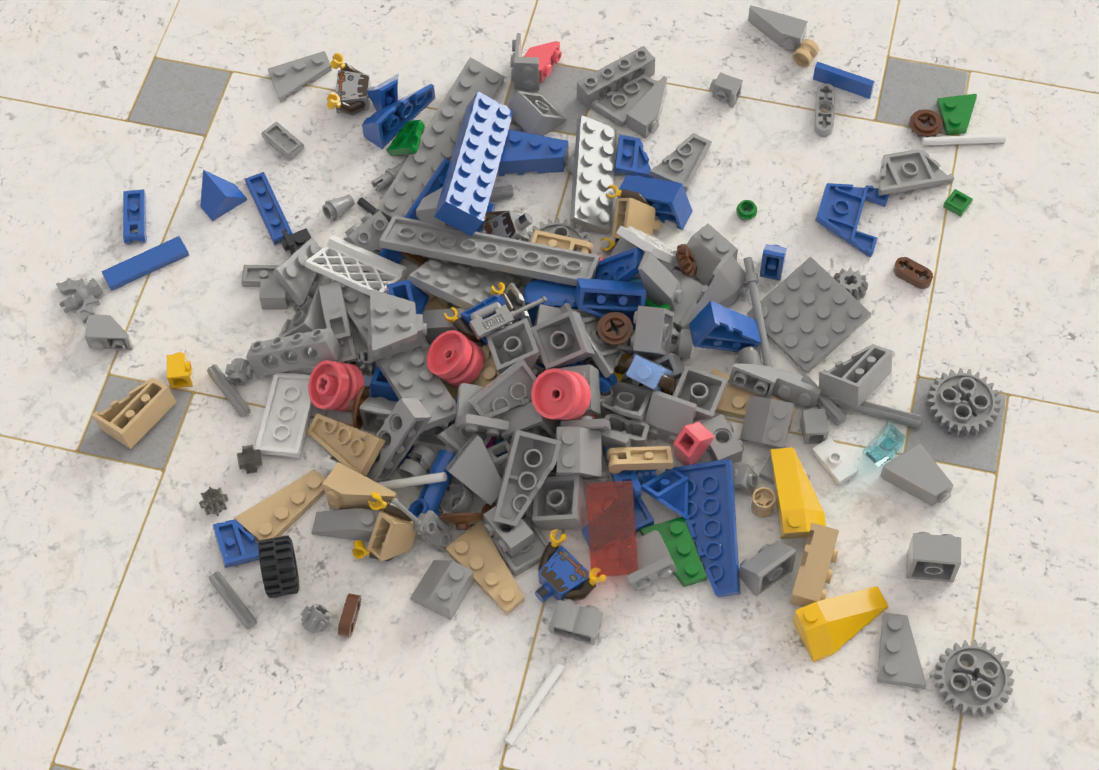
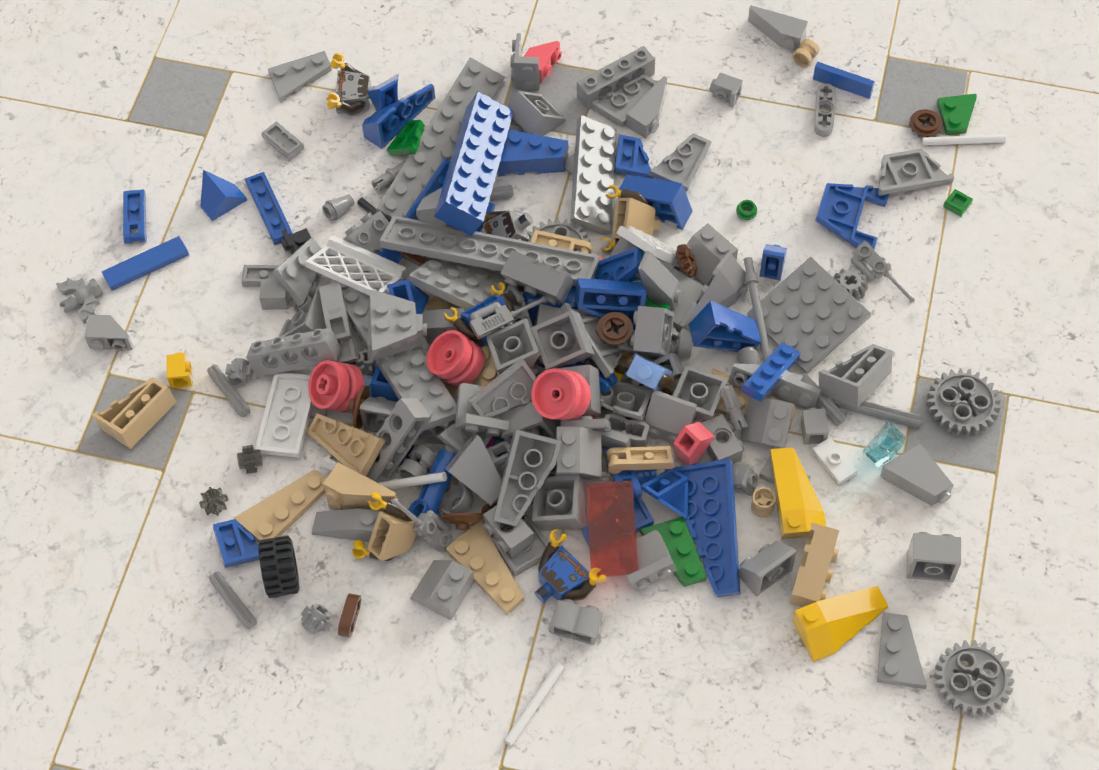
reddish brown beam [894,257,933,289] -> none
none -> light grey wedge [500,250,574,305]
none -> light grey axle [720,385,748,431]
none -> blue plate [741,343,801,402]
none -> light grey piece [851,241,915,302]

